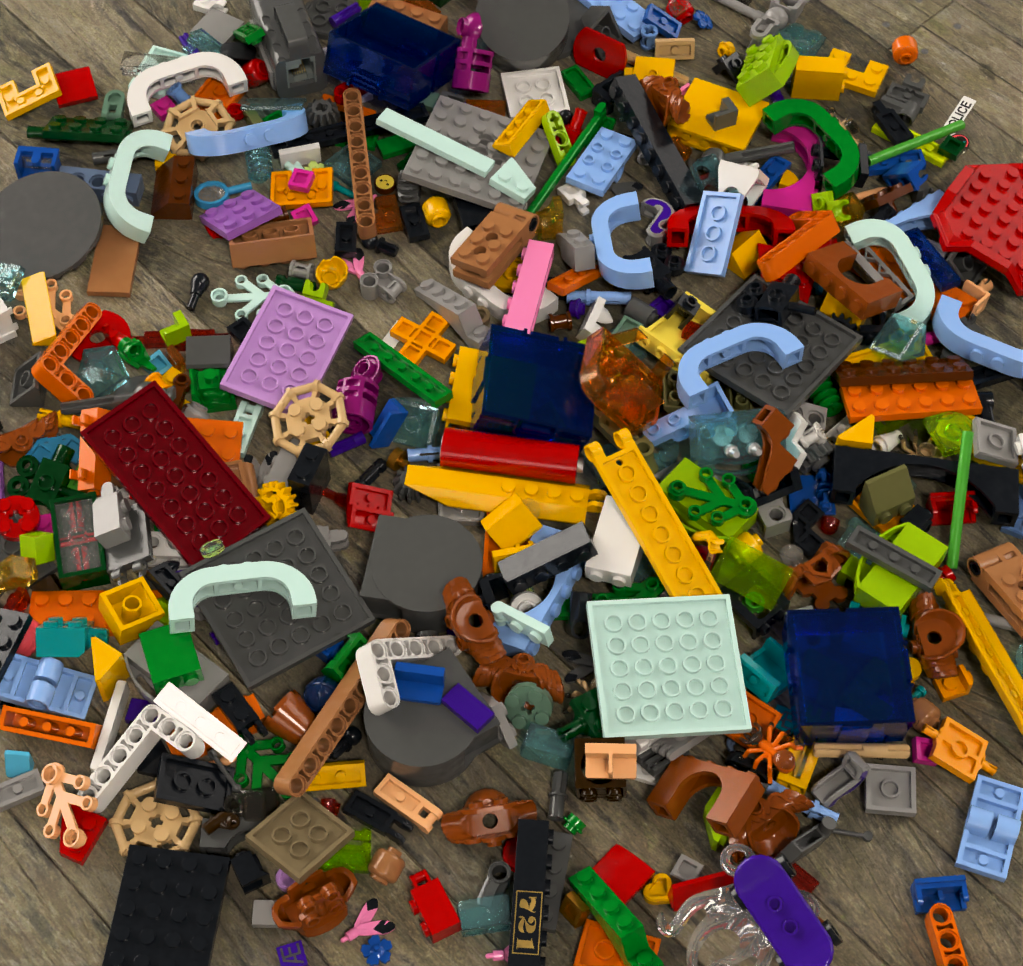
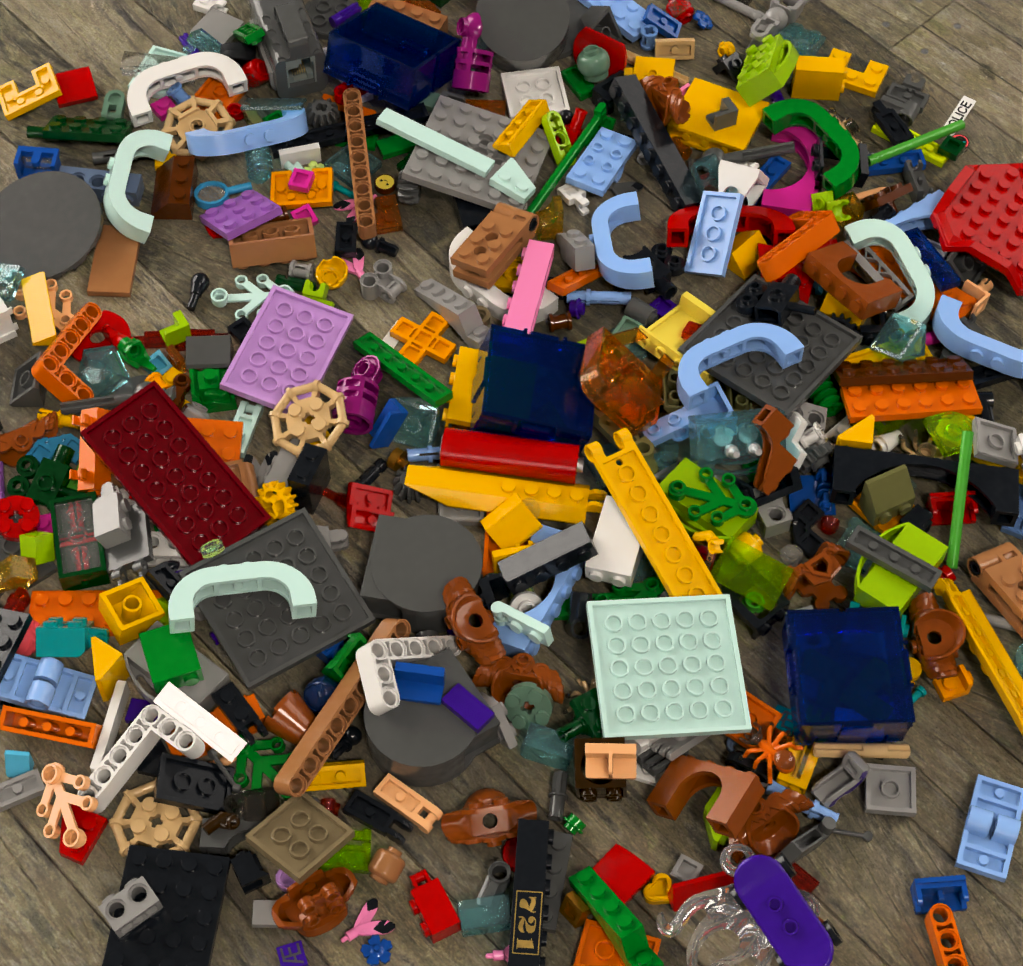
dark brown slope [31,574,62,591] -> none
dark purple piece [328,431,367,458] -> none
black plate [399,202,430,243] -> none
yellow head [422,196,451,228] -> none
dark grey piece [562,650,594,684] -> none
white tile [575,296,613,341] -> none
light grey animal [640,198,675,248] -> none
black window [664,292,701,330] -> none
teal panel [740,637,803,704] -> none
yellow tile [778,170,799,189] -> none
lime panel [836,555,871,586] -> none
blue hinge [882,160,928,191] -> none
orange head [892,35,919,65] -> none
medium nougat head [904,697,941,734] -> none
dark pink plate [911,736,938,766] -> none
light orange plate [921,716,998,784] -> none
none -> light grey brick [98,876,163,939]
none -> sand green piece [577,45,610,82]

